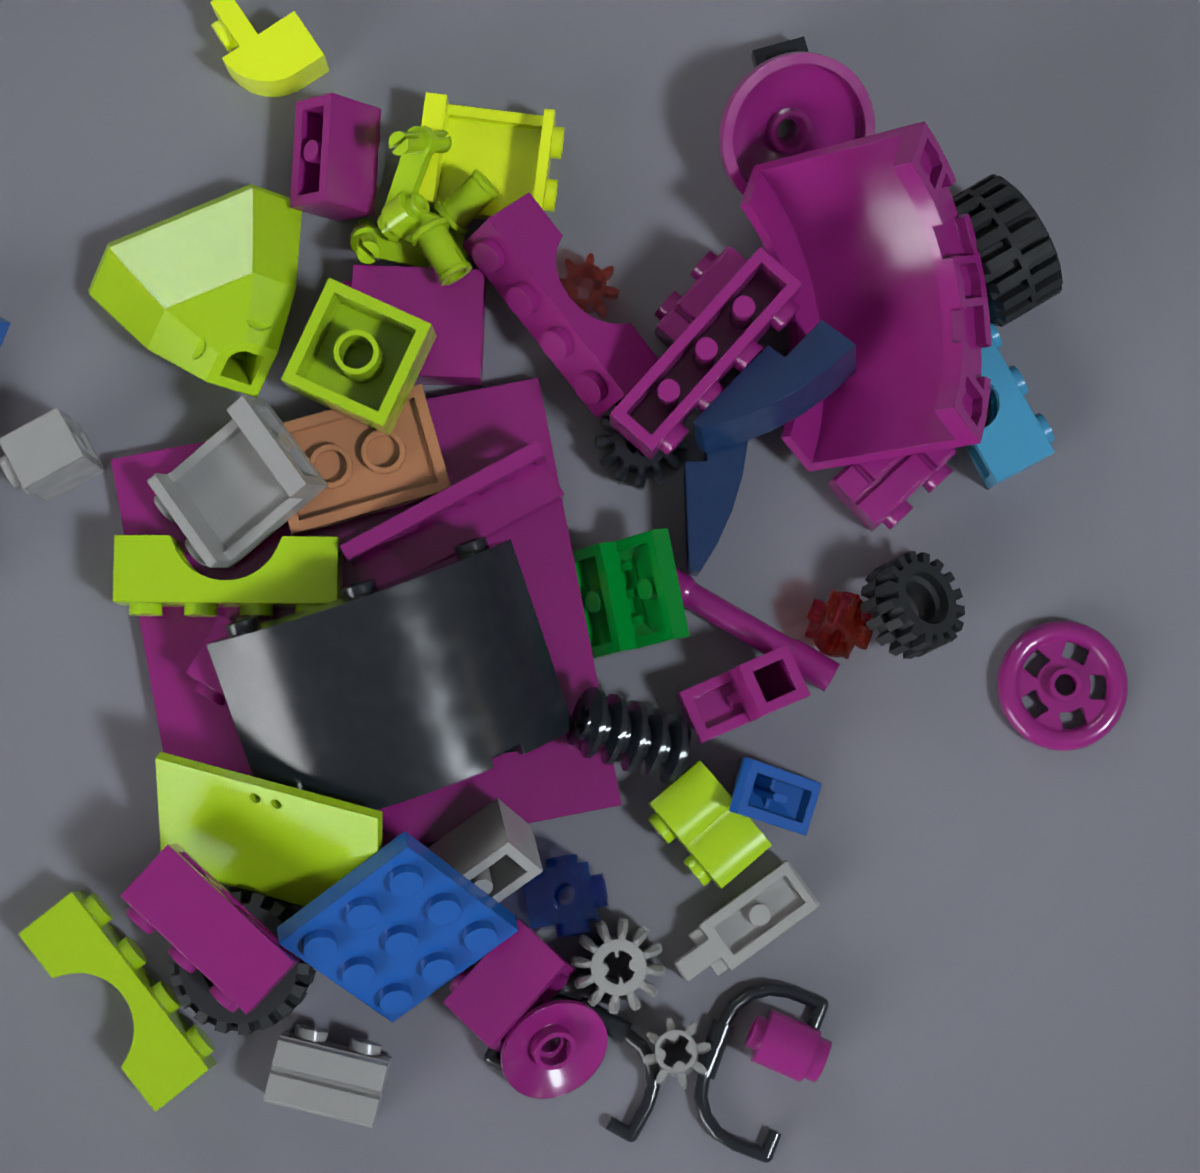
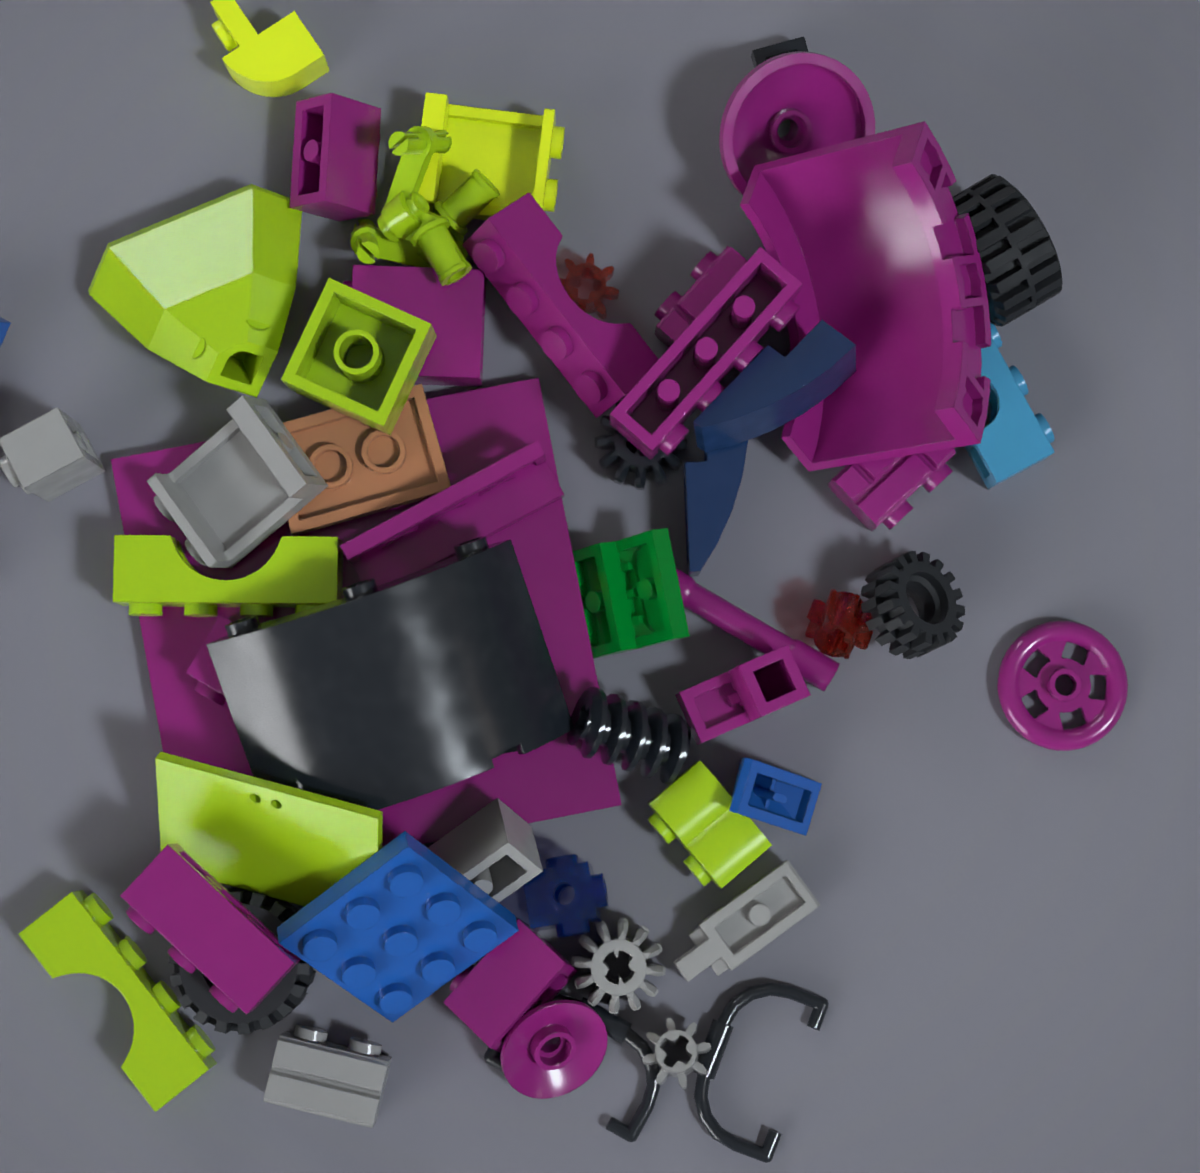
magenta brick [744,1009,832,1083] -> none

